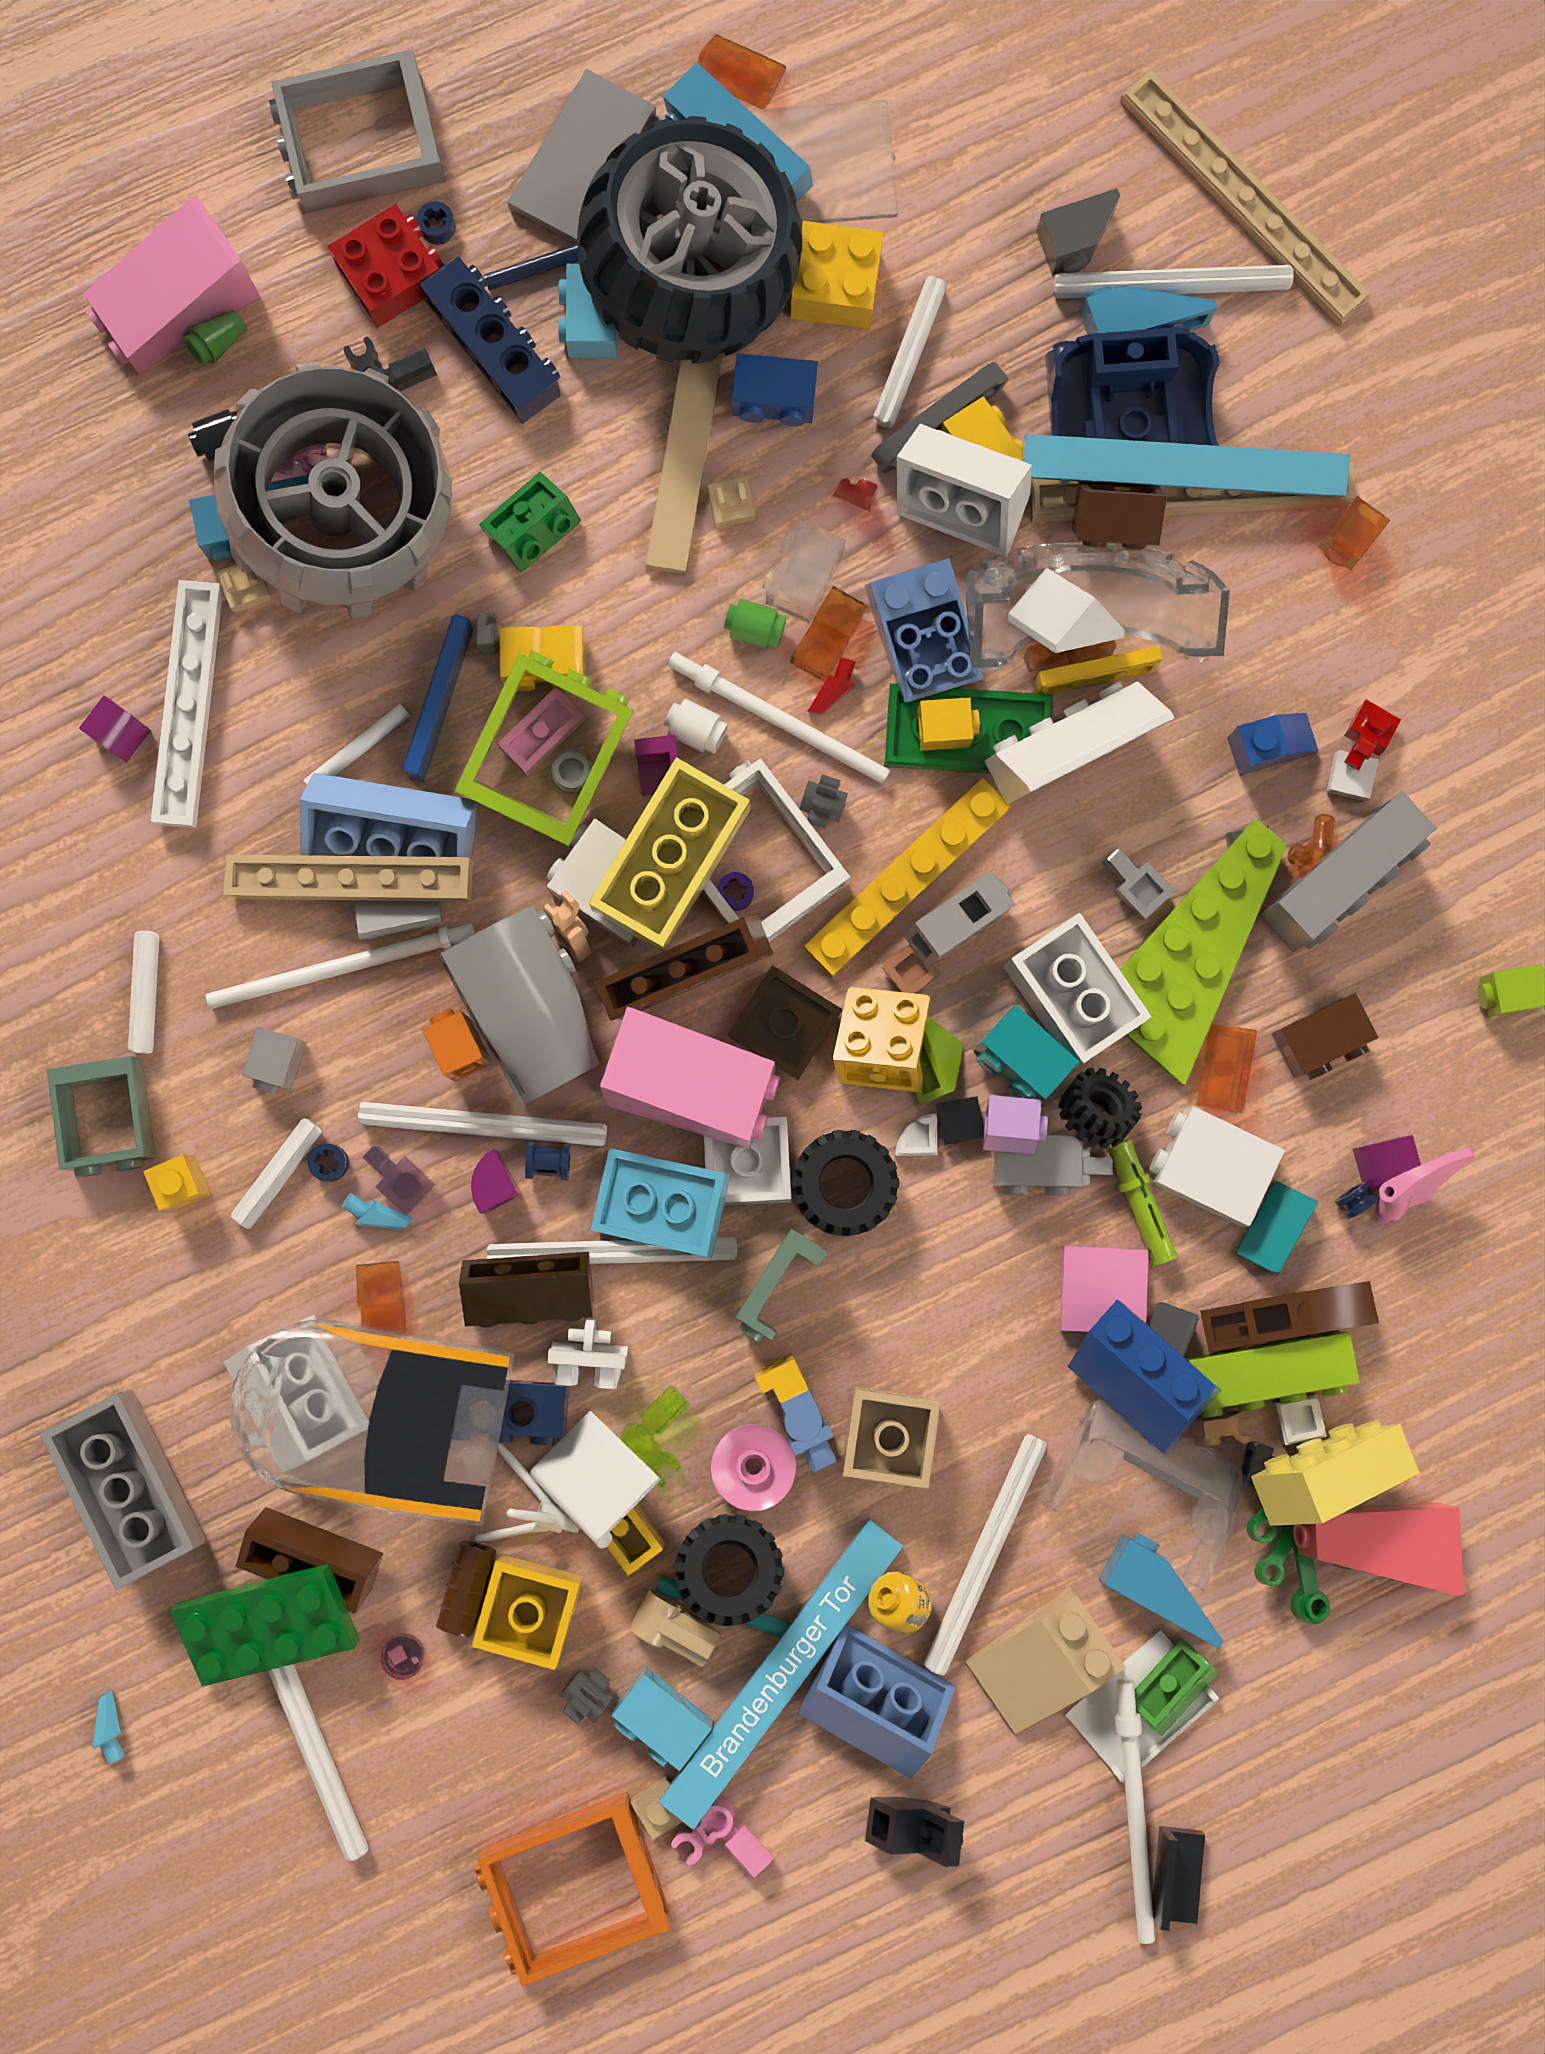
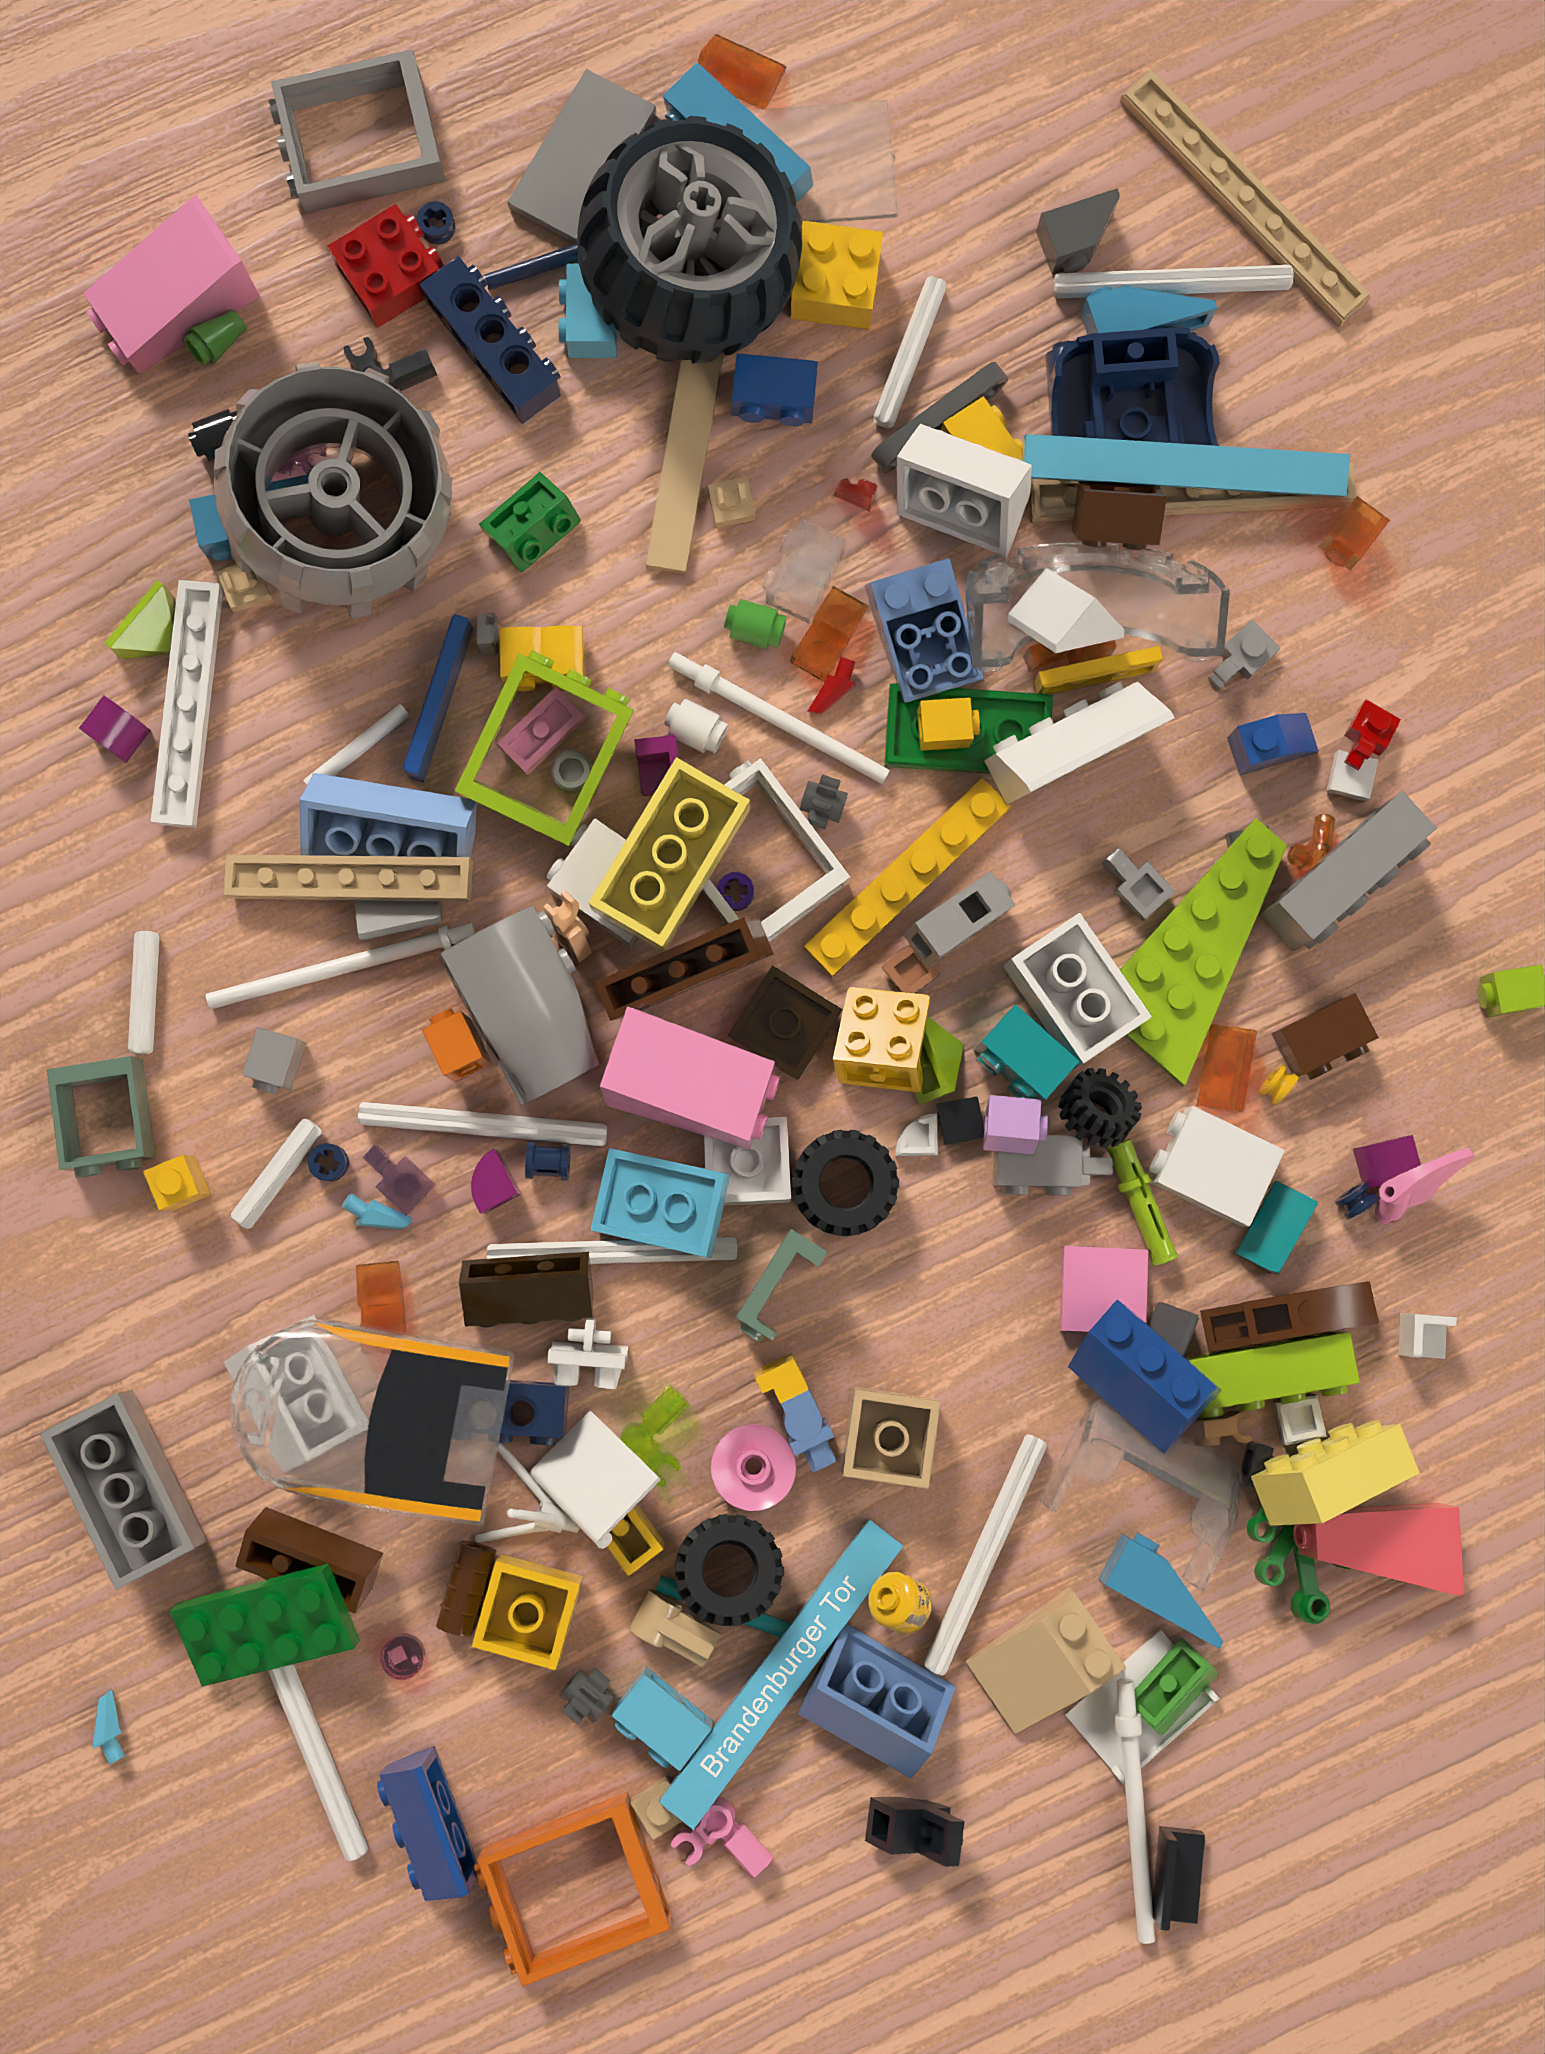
none -> lime slope [104,580,175,659]
none -> blue slope [377,1746,478,1901]
none -> light grey plate [1208,619,1281,689]
none -> yellow bush [1258,1063,1299,1105]
none -> white panel [1398,1313,1457,1359]

